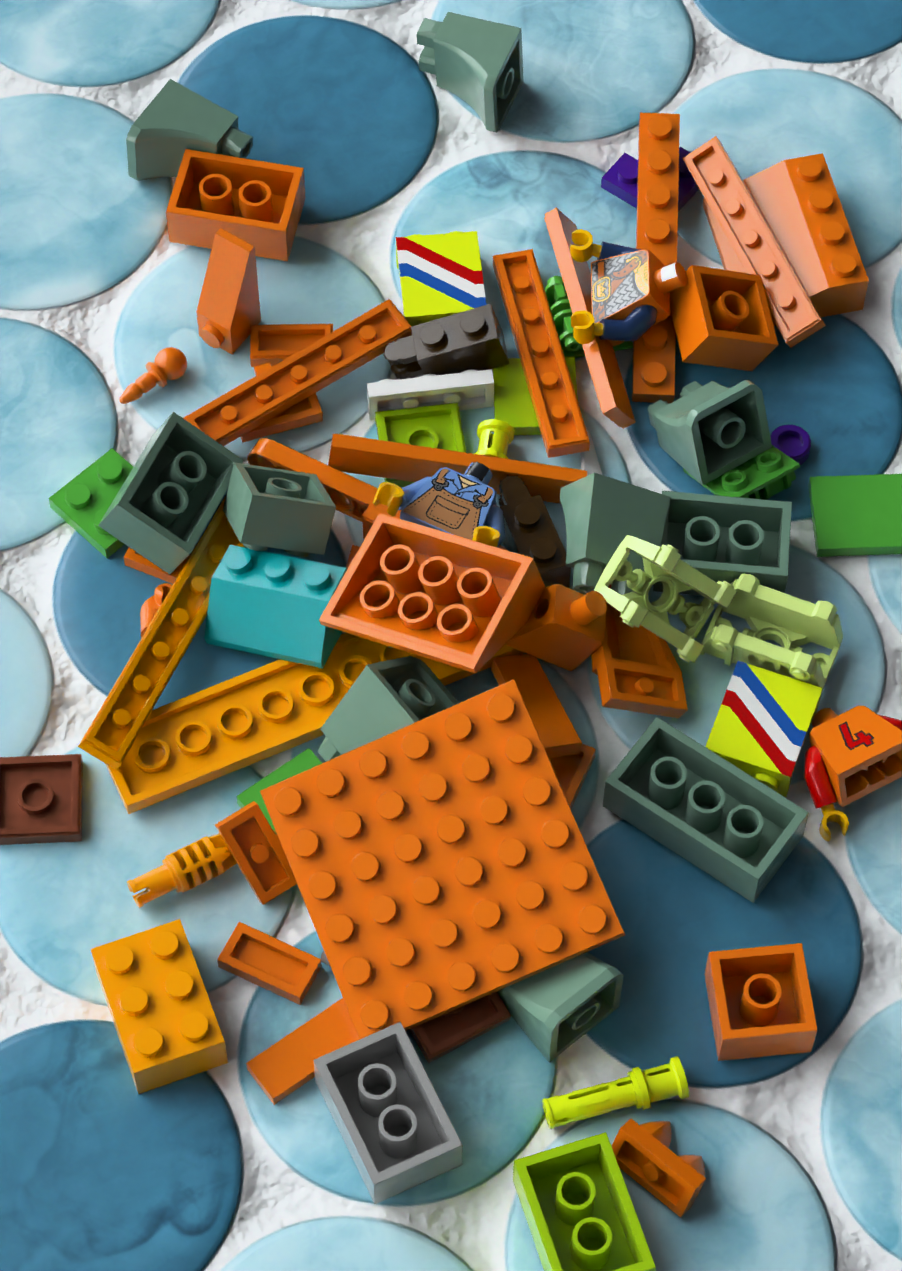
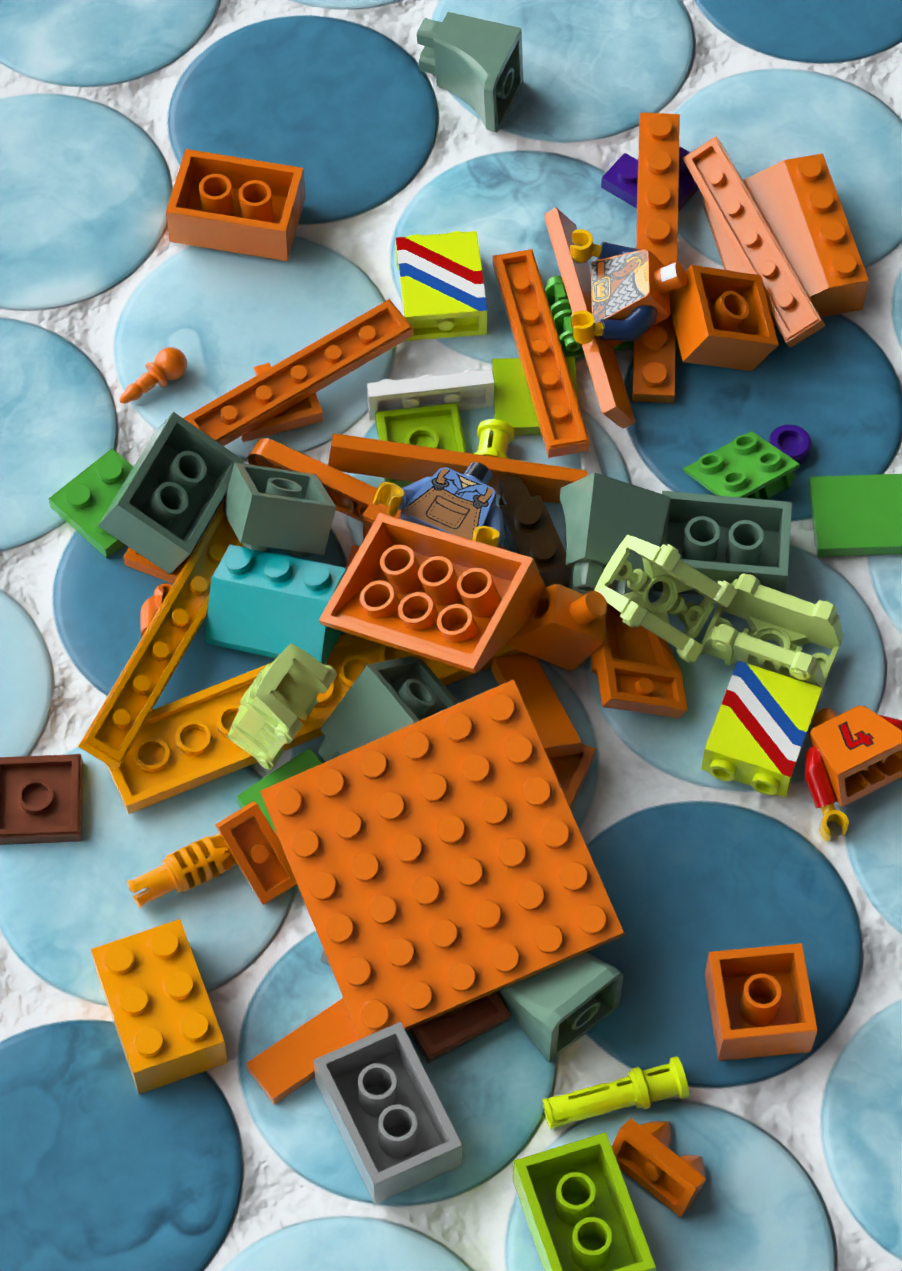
sand green hips [126,79,253,181] -> none
orange slope [196,228,261,355] -> none
orange tile [217,922,322,1005] -> none
orange tile [250,324,333,367] -> none
dark brown hinge [383,304,509,379] -> none
sand green brick [603,717,809,903] -> none
sand green hips [648,380,772,486] -> none
none -> yellowish green piece [227,643,338,770]

